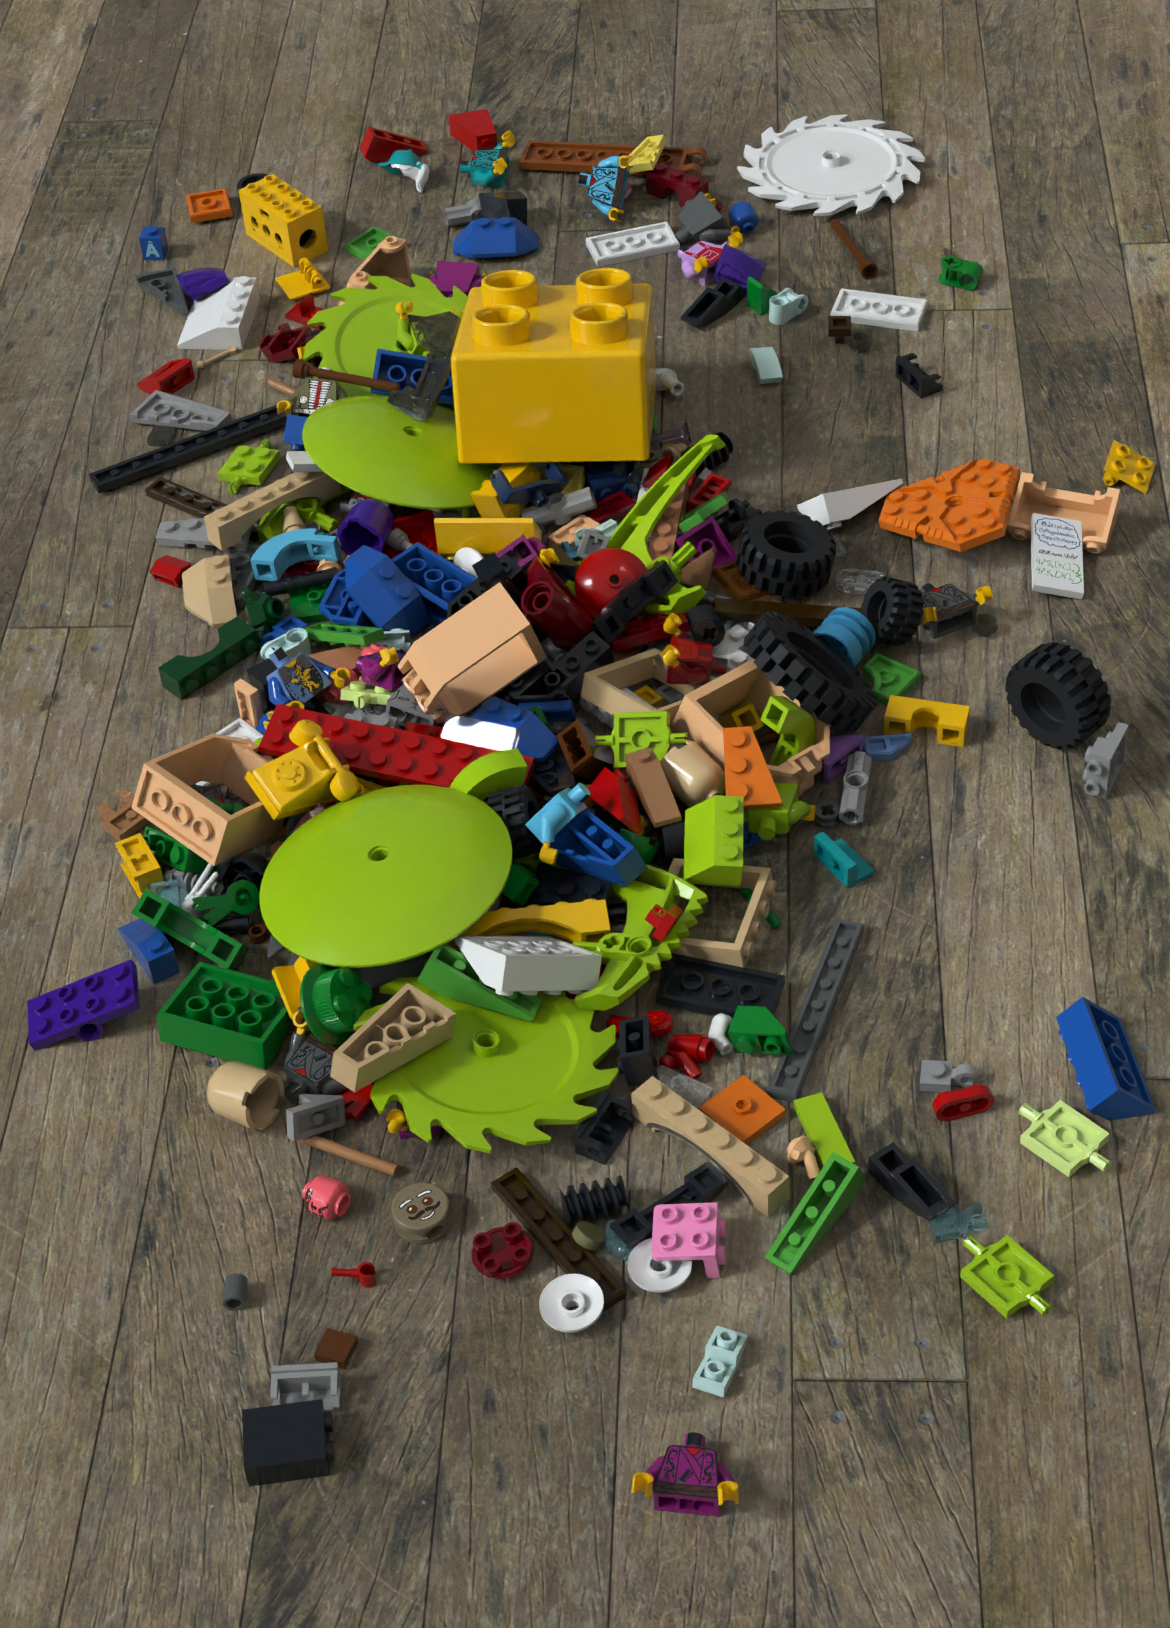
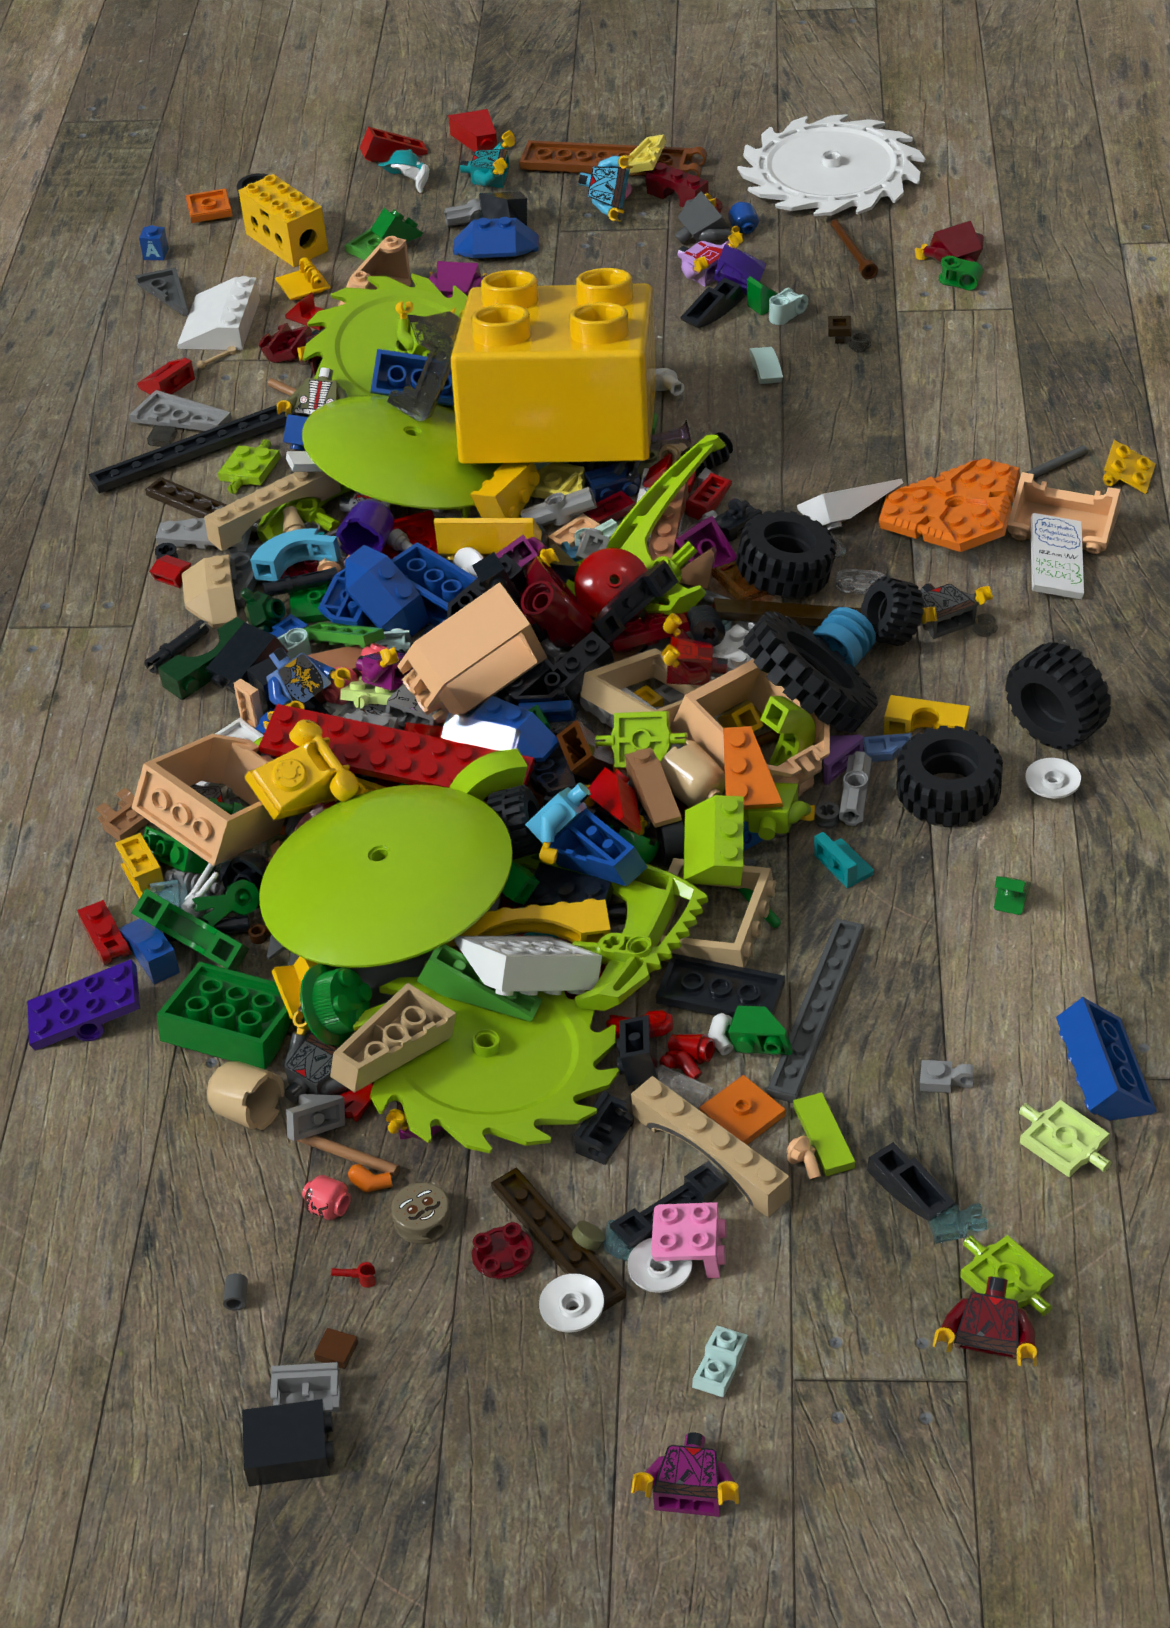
dark purple slope [176,267,229,301] -> none
reddish brown piece [293,359,401,392] -> none
dark blue piece [490,462,569,508] -> none
black piece [559,1176,628,1226] -> none
white tile [586,221,680,267] -> none
red tile [645,904,683,942] -> none
bright green tile [678,491,730,533] -> none
bright green slope [764,1152,866,1275] -> none
white tile [830,289,928,332] -> none
bright green tile [862,653,921,706] -> none
black hinge [895,353,943,399] -> none
red plate [932,1084,994,1121] -> none
light grey plate [1082,722,1129,800] -> none
none -> red plate [77,900,131,965]
none -> black pin [145,619,209,673]
none -> black bush [155,543,178,560]
none -> black brick [206,622,289,695]
none -> orange arm [348,1164,393,1192]
none -> green slope [370,208,423,242]
none -> black tyre [896,725,1003,827]
none -> dark red torso [915,220,984,265]
none -> torso [932,1276,1037,1367]
none -> green slope [994,876,1031,915]
none -> dark grey bar [1025,445,1088,479]
none -> white dish [1025,758,1081,799]

